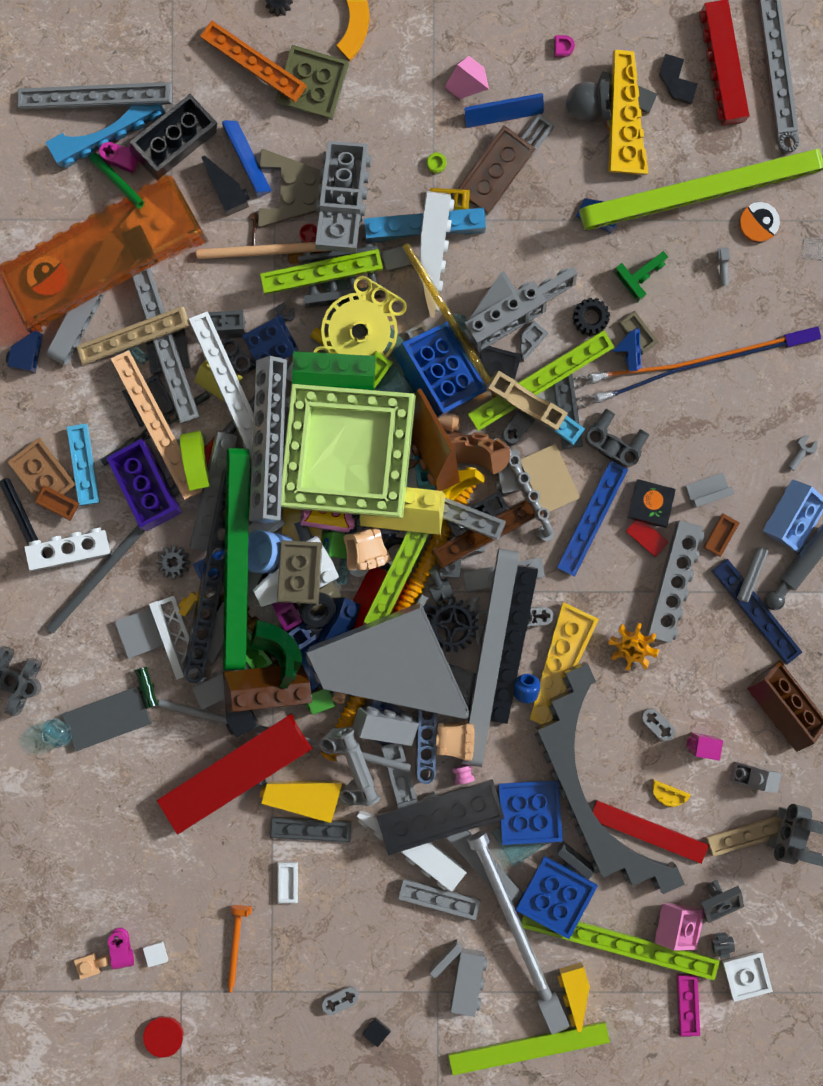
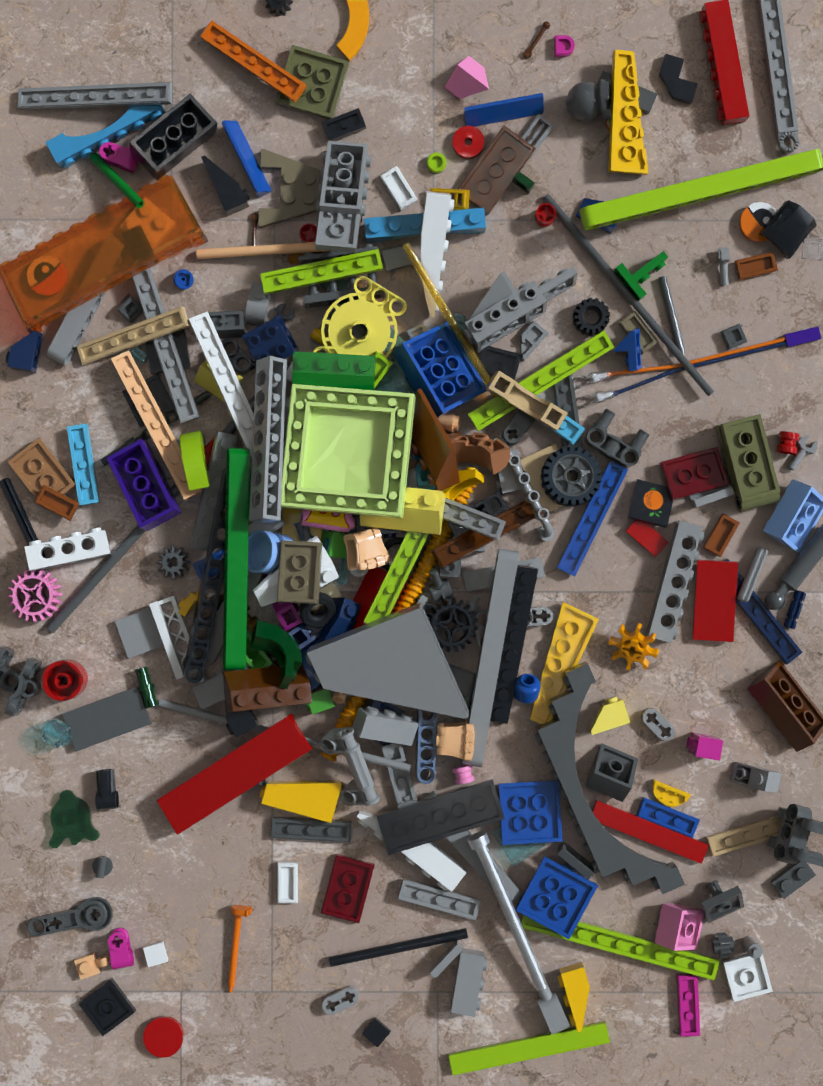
none -> bright pink gear [7,569,63,622]
none -> dark grey beam [28,897,113,936]
none -> red brick [42,659,88,701]
none -> clear green tile [49,790,100,848]
none -> black tile [79,978,136,1036]
none -> dark grey plate [92,856,113,878]
none -> black piece [95,769,119,810]
none -> dark grey slope [117,293,143,323]
none -> blue tile [173,269,194,290]
none -> light grey brick [245,282,271,326]
none -> dark red tile [321,854,375,923]
none -> black plate [322,108,366,141]
none -> black piece [329,928,468,967]
none -> white tile [380,166,418,211]
none -> red piece [452,126,484,159]
none -> dark green tile [513,171,535,194]
none -> reddish brown hinge [524,21,550,58]
none -> red wheel [535,203,556,227]
none -> wheel [541,446,602,507]
none -> dark grey piece [543,194,714,396]
none -> dark grey slope [586,743,638,802]
none -> light yellow slope [589,696,630,735]
none -> blue tile [636,797,700,839]
none -> dark grey bar [659,276,686,354]
none -> dark red tile [659,447,729,501]
none -> red tile [692,560,738,642]
none -> olive hinge [715,414,780,512]
none -> dark grey tile [720,323,748,350]
none -> dark orange tile [735,252,778,280]
none -> light grey cylinder [741,936,763,959]
none -> black slope [759,200,817,259]
none -> dark grey plate [770,860,816,899]
none -> red wheel [776,431,799,455]
none -> dark blue axle [784,590,806,629]

